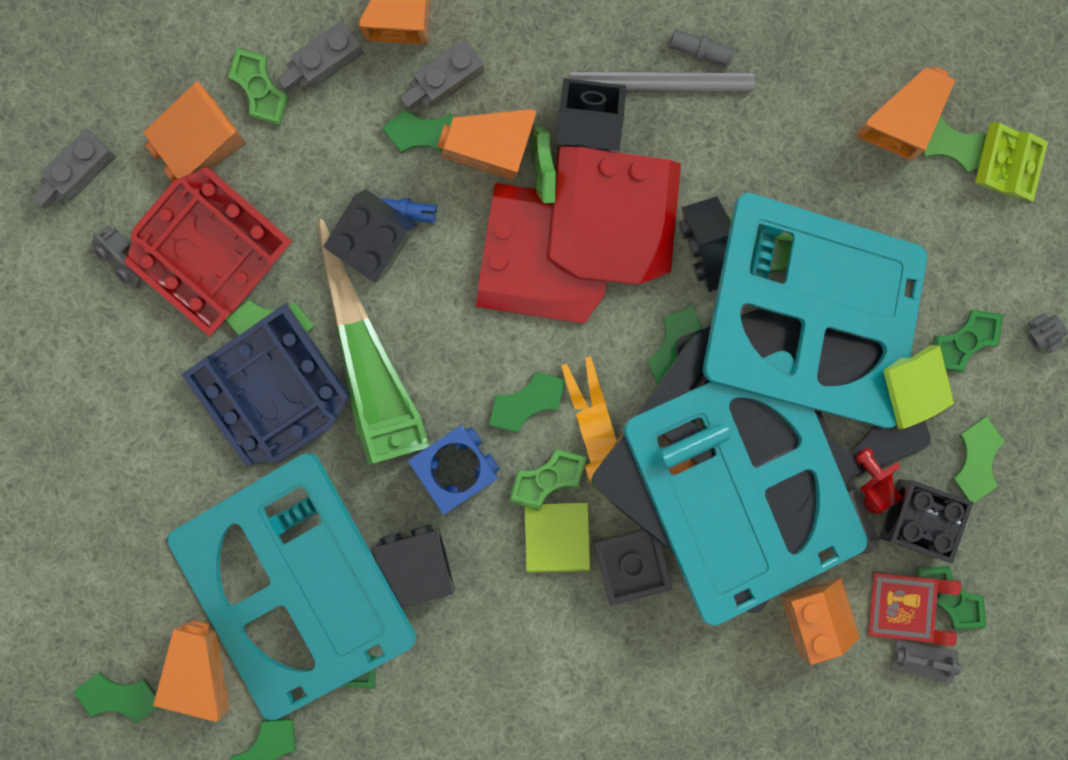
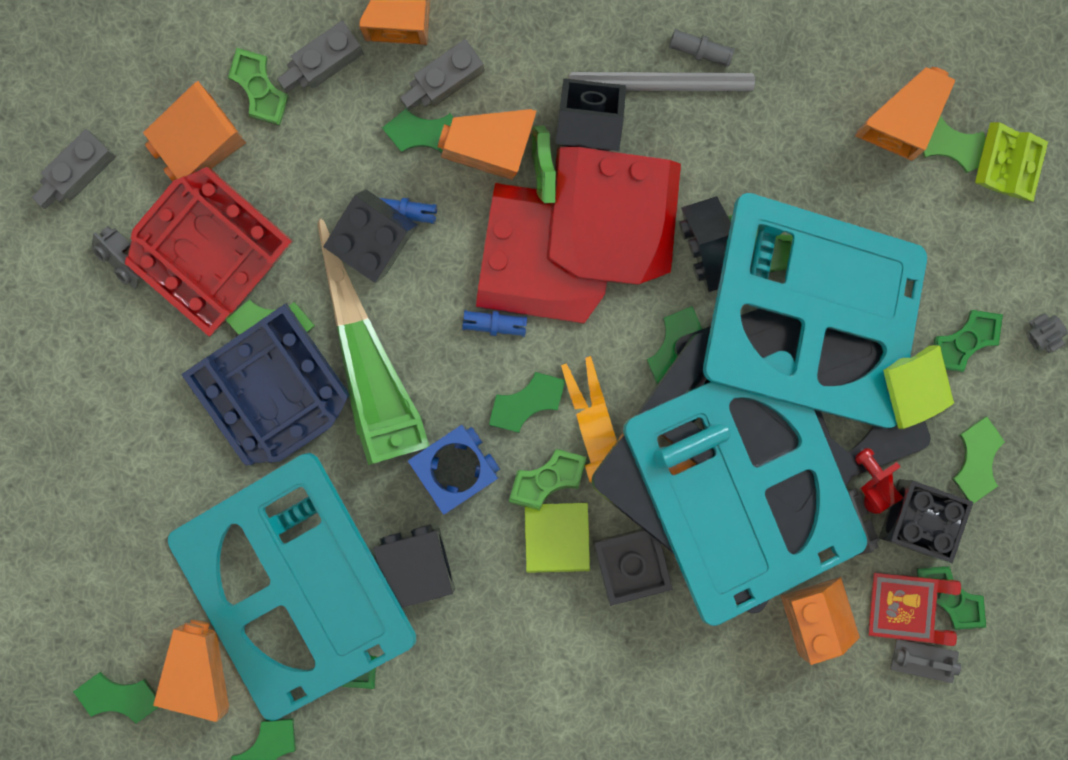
none -> blue pin [462,310,527,337]

